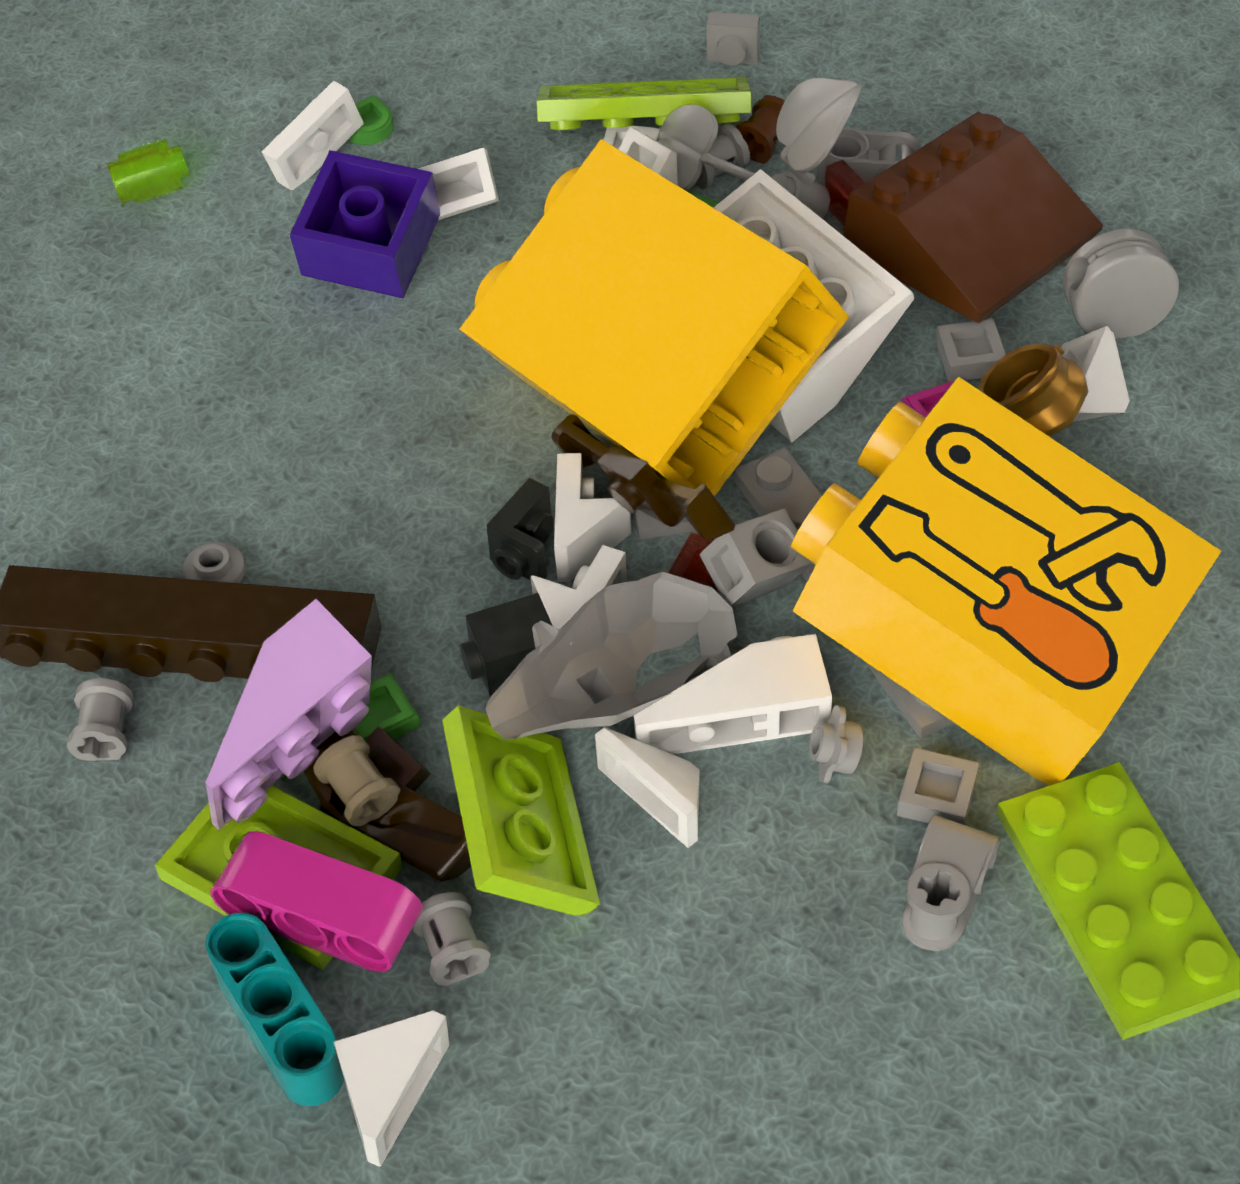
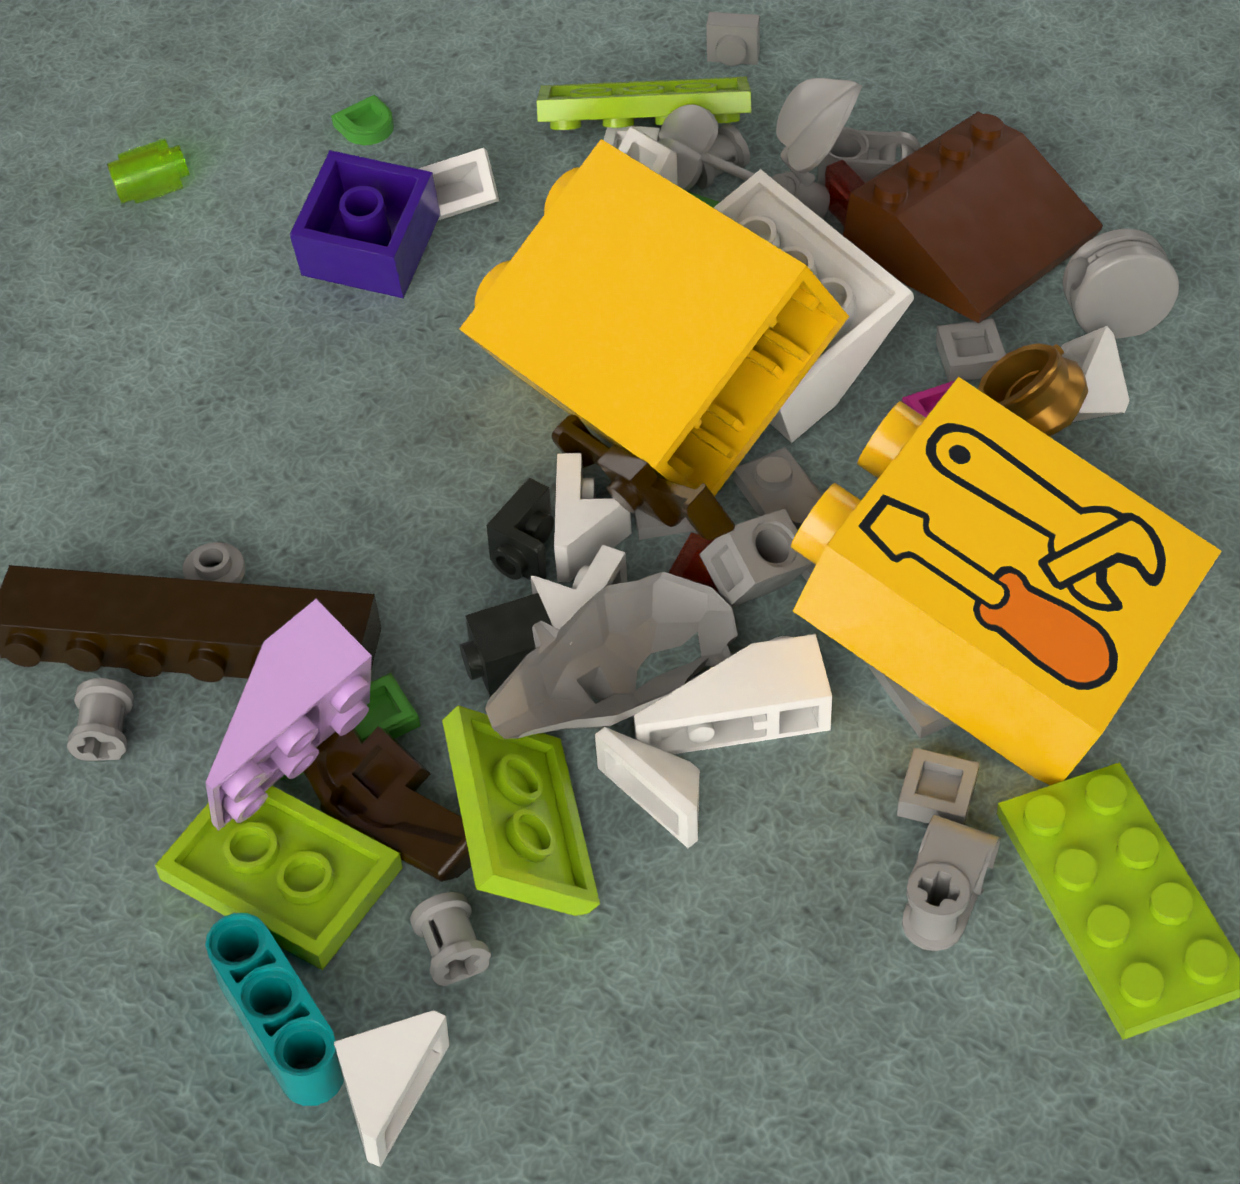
dark pink beam [210,831,423,972] -> none
white plate [262,81,364,191] -> none
dark tan bush [313,736,400,826] -> none
reddish brown bush [736,95,785,164] -> none
light grey plate [809,705,863,783] -> none

